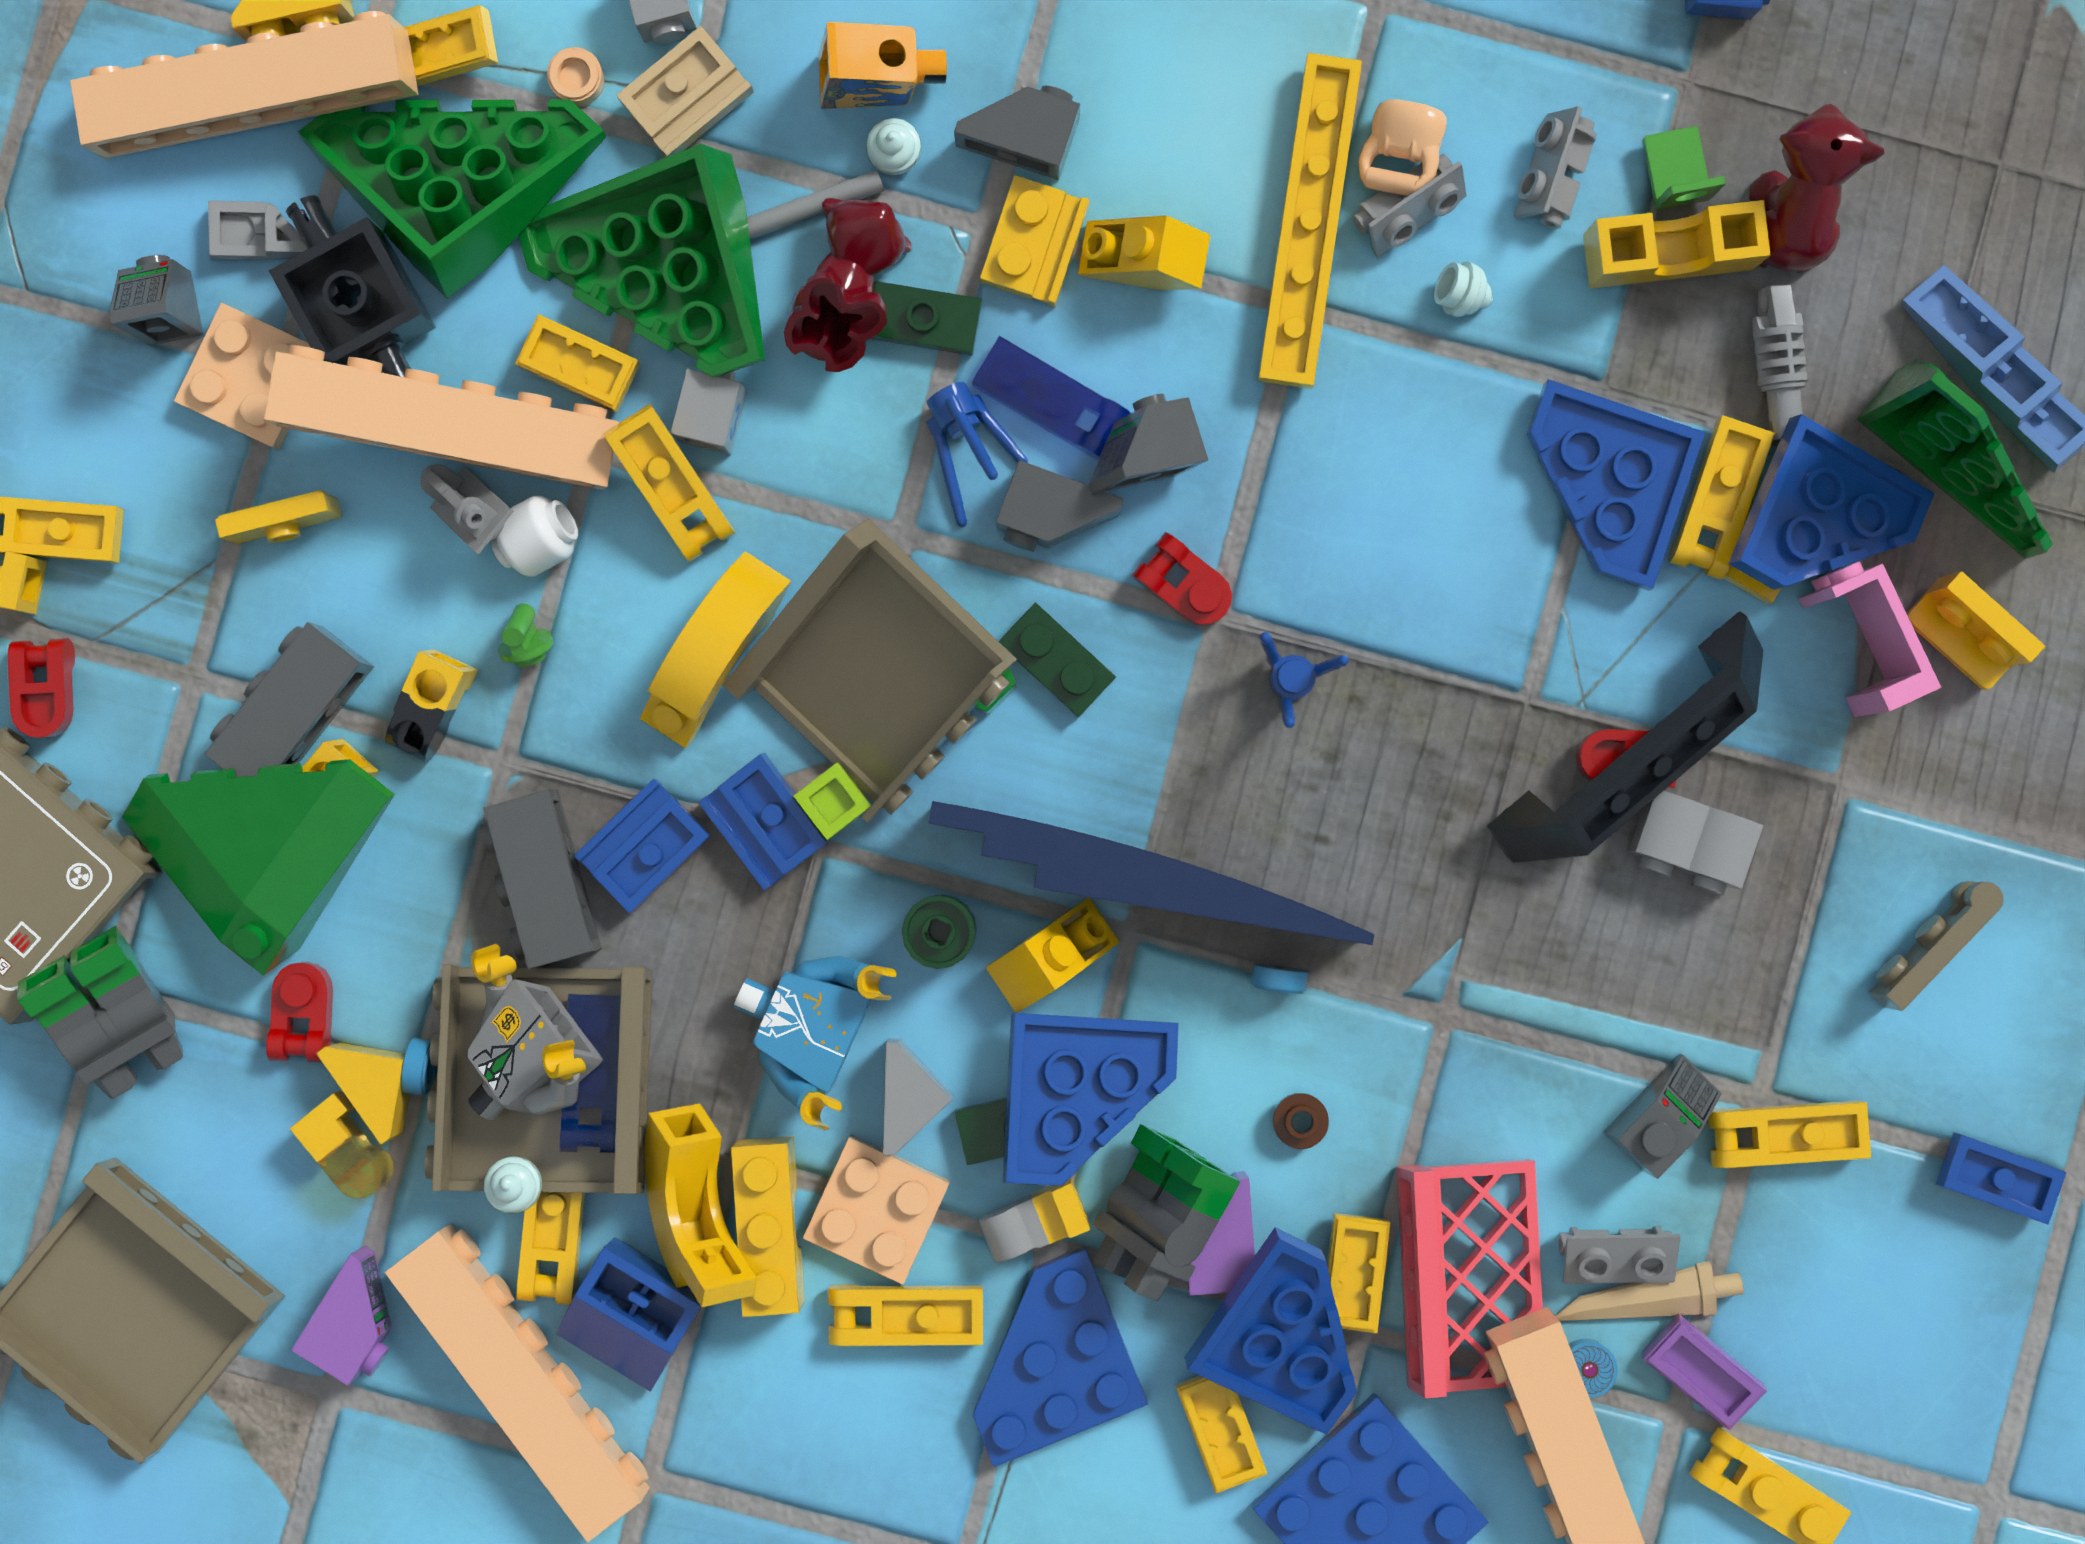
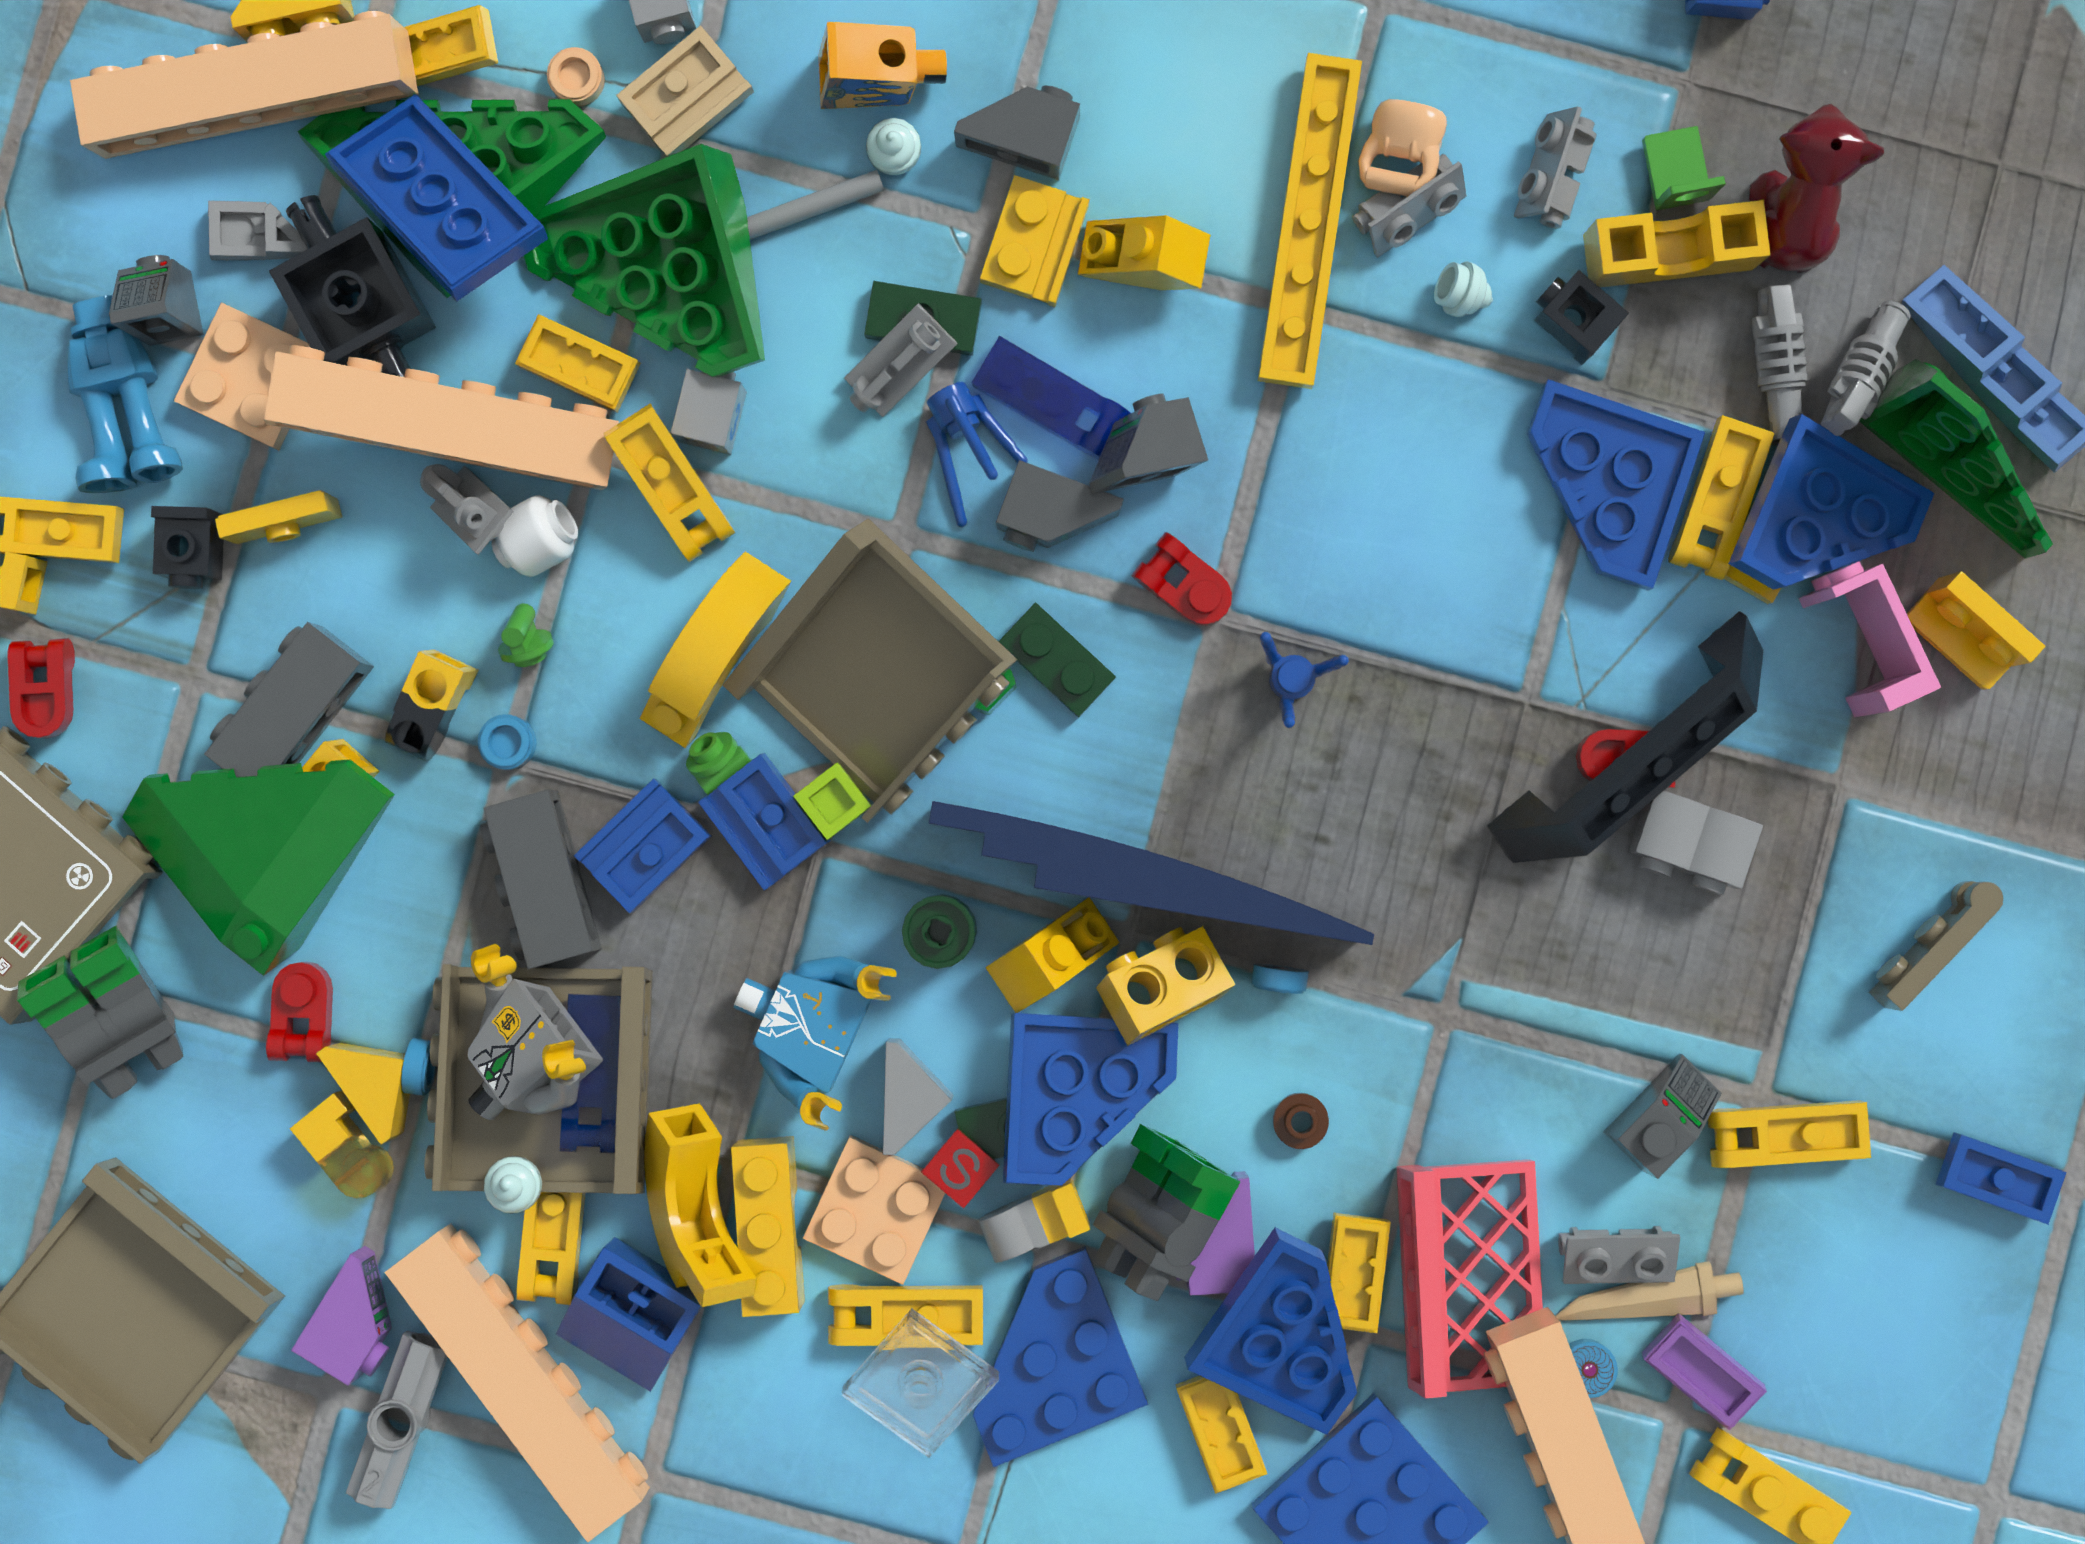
dark red animal [784,198,912,372] -> none
none -> dark azure piece [68,295,183,493]
none -> black brick [151,506,224,589]
none -> blue tile [325,94,548,302]
none -> light grey piece [346,1331,448,1509]
none -> dark azure tile [478,714,536,770]
none -> bright green plate [686,732,752,795]
none -> clear plate [841,1308,999,1458]
none -> light grey hinge [844,303,957,417]
none -> red tile [921,1129,1000,1209]
none -> yellow brick [1096,926,1236,1046]
none -> black brick [1534,270,1629,365]
none -> light grey hinge [1821,301,1911,436]

